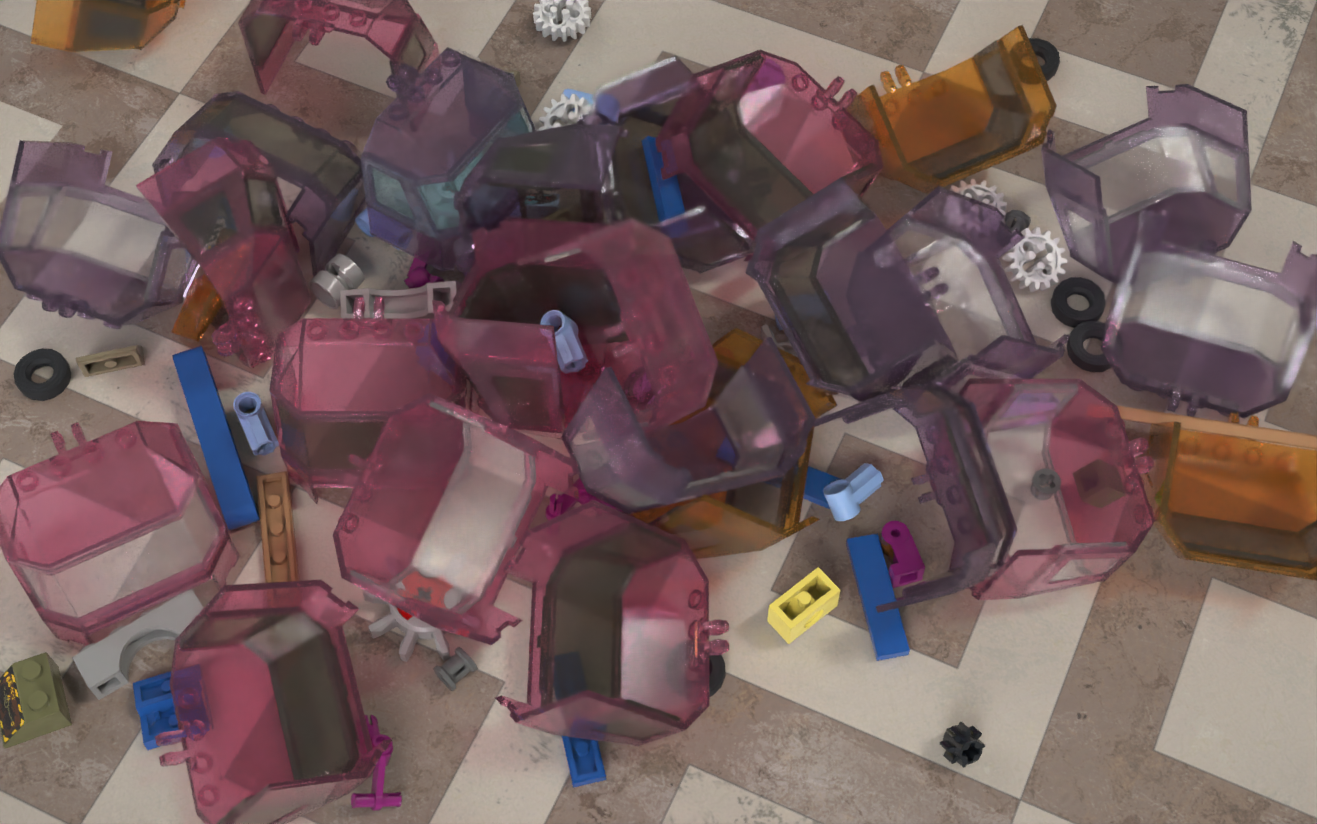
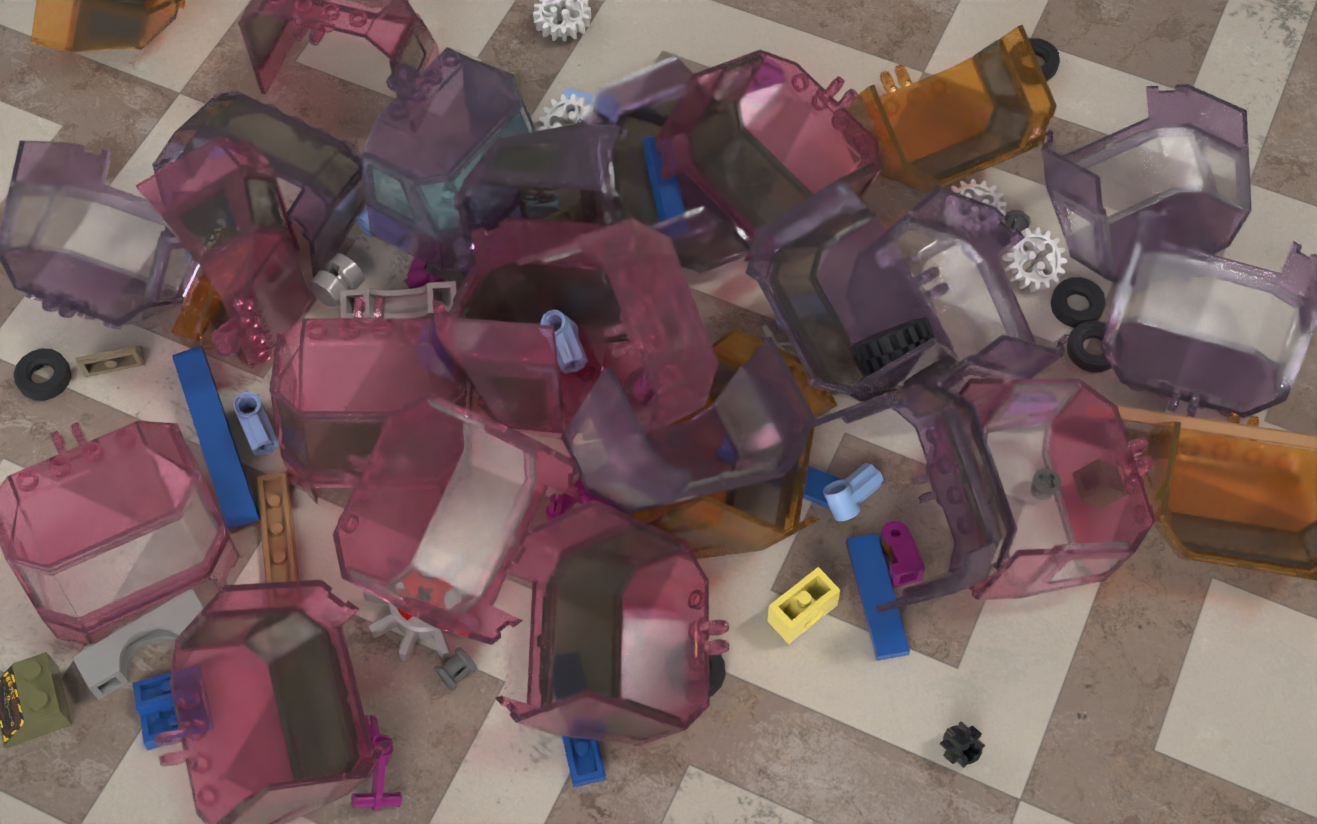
none -> black tyre [852,317,939,376]

